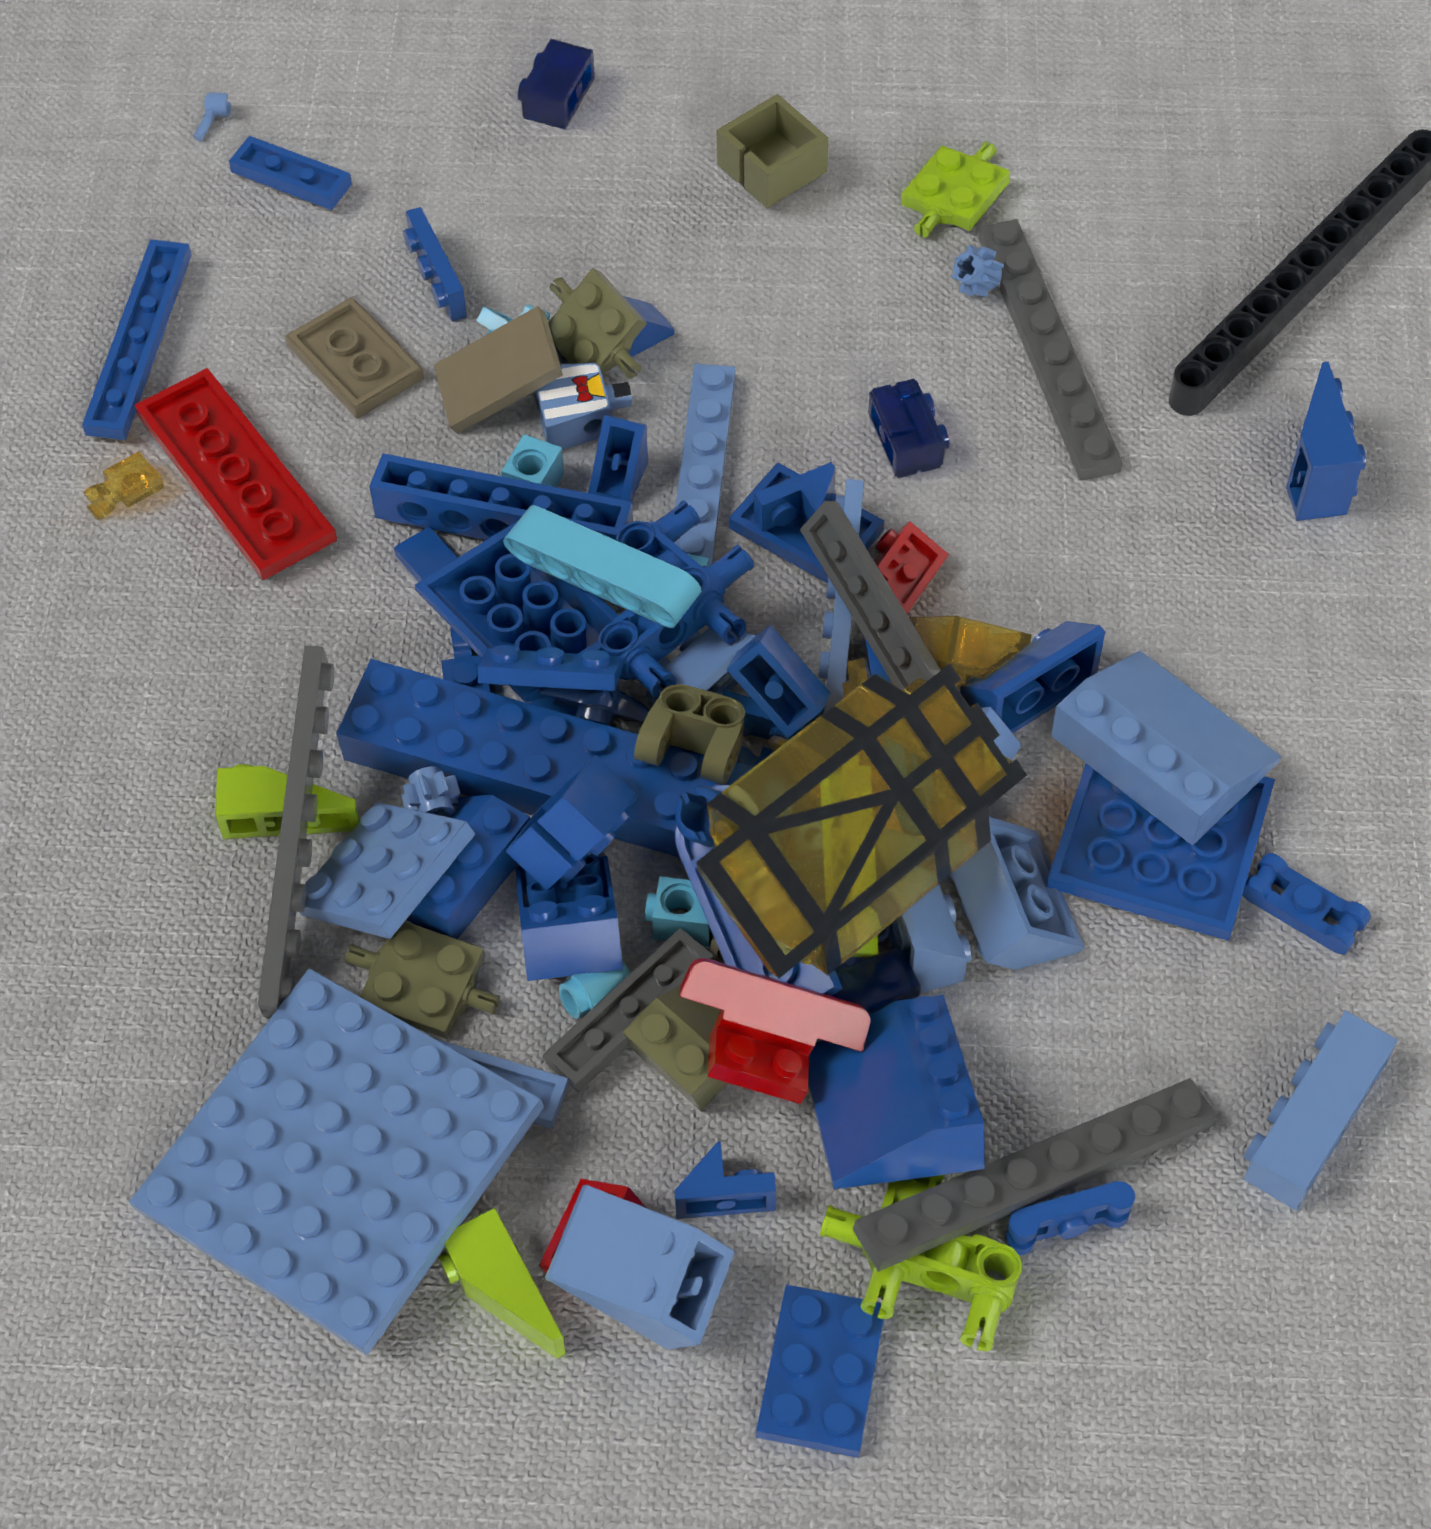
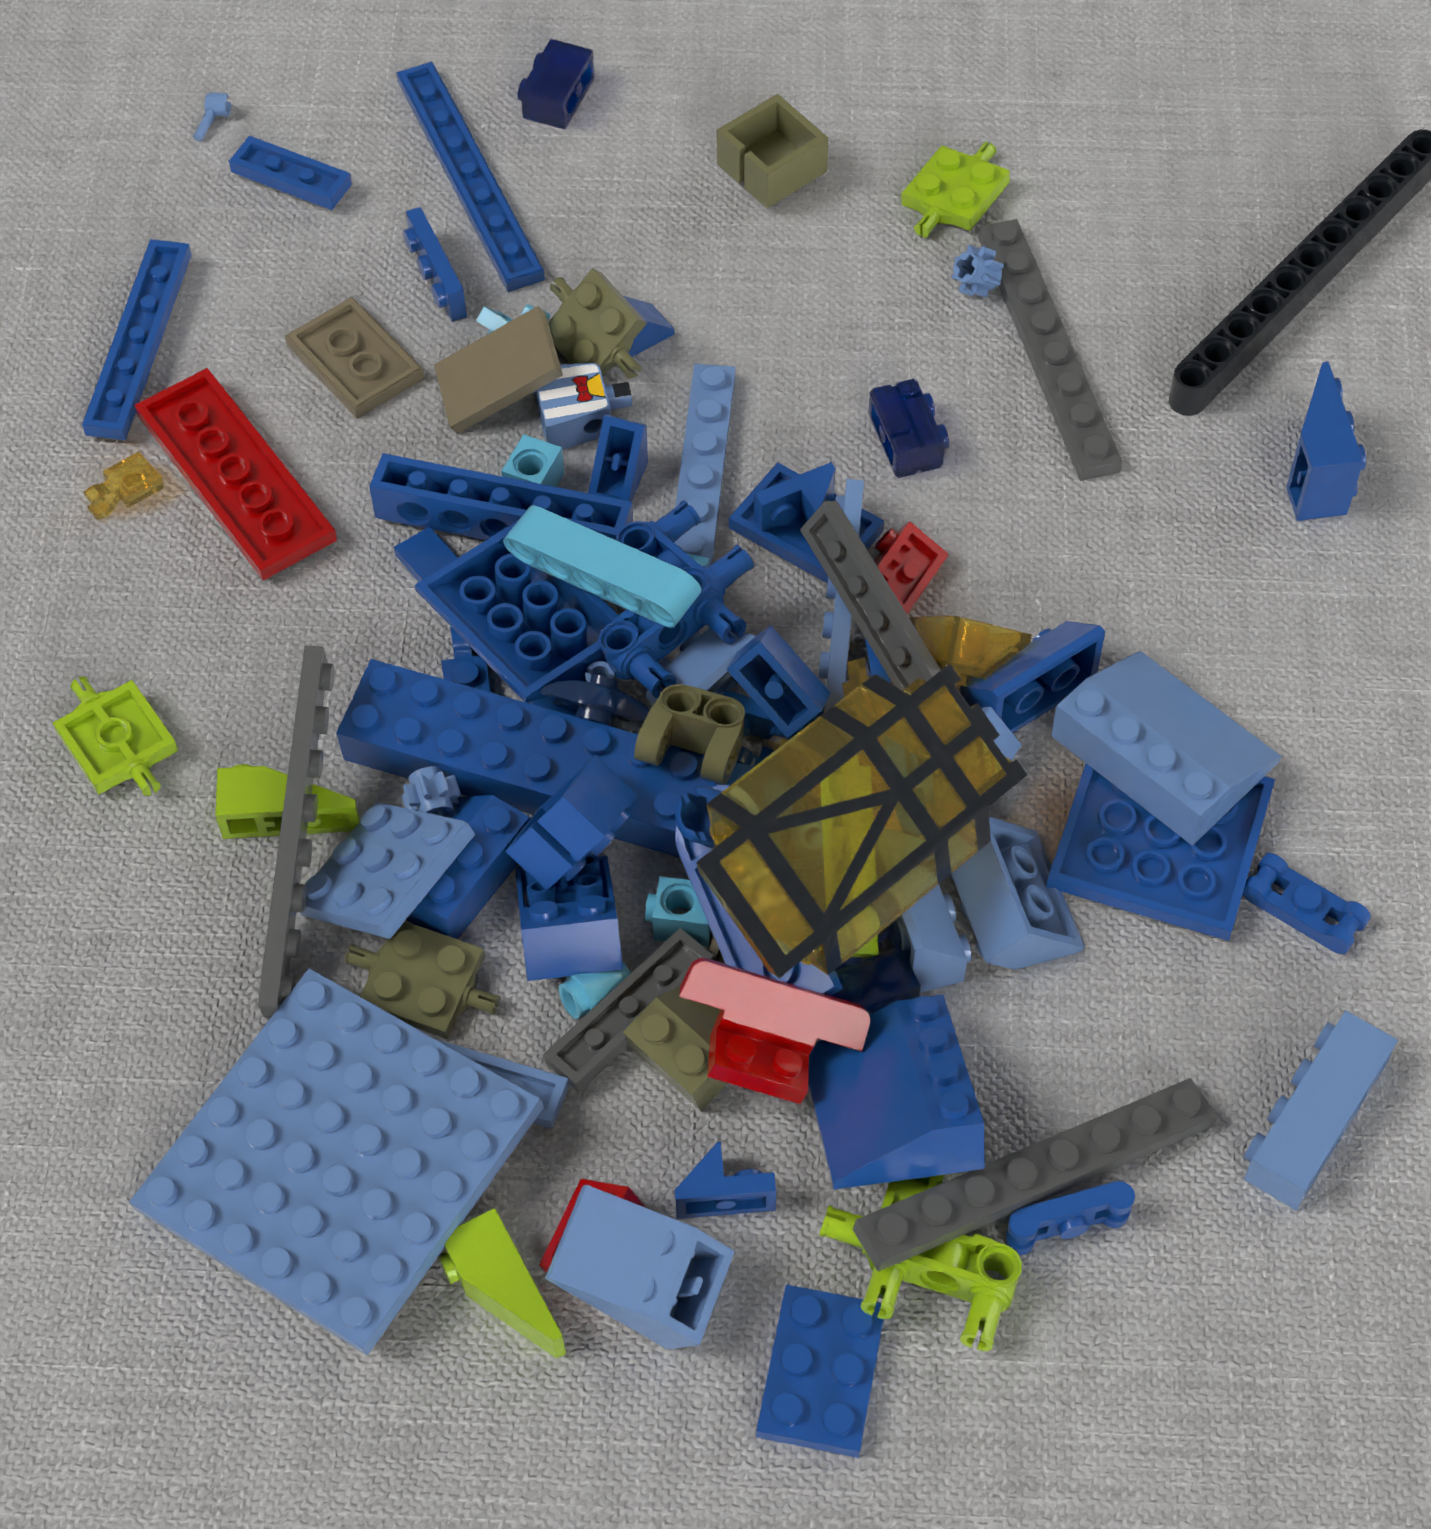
blue plate [477,645,622,691] -> none
none -> lime plate [52,676,178,796]
none -> blue tile [396,62,545,292]

